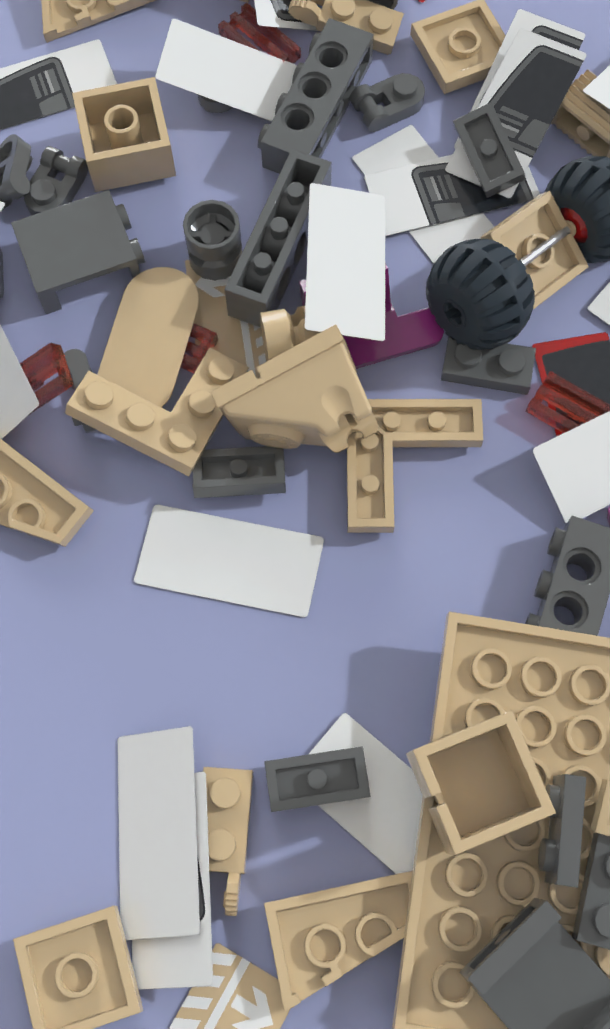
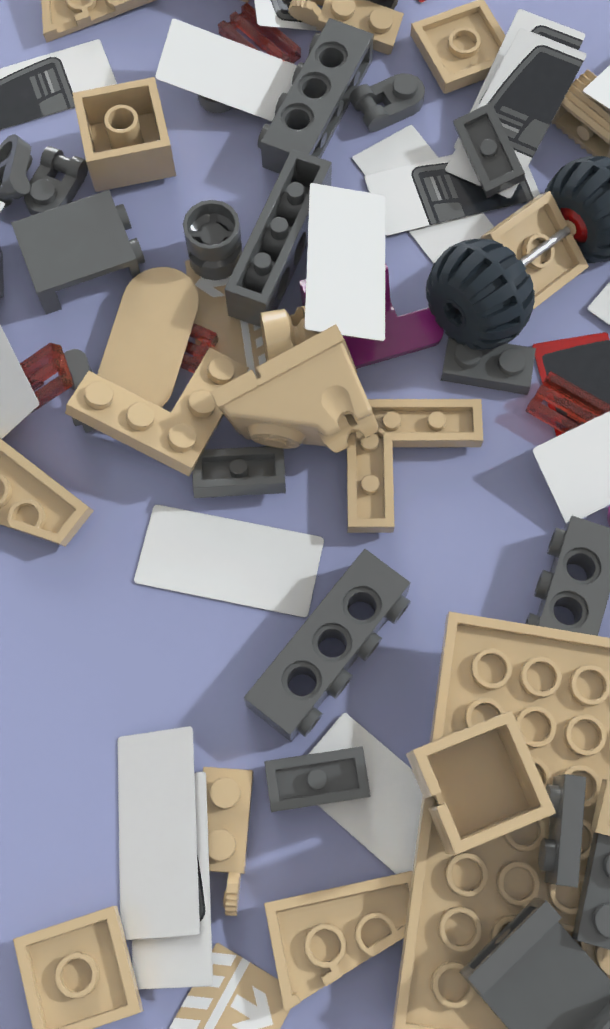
none -> dark grey brick [244,549,411,742]

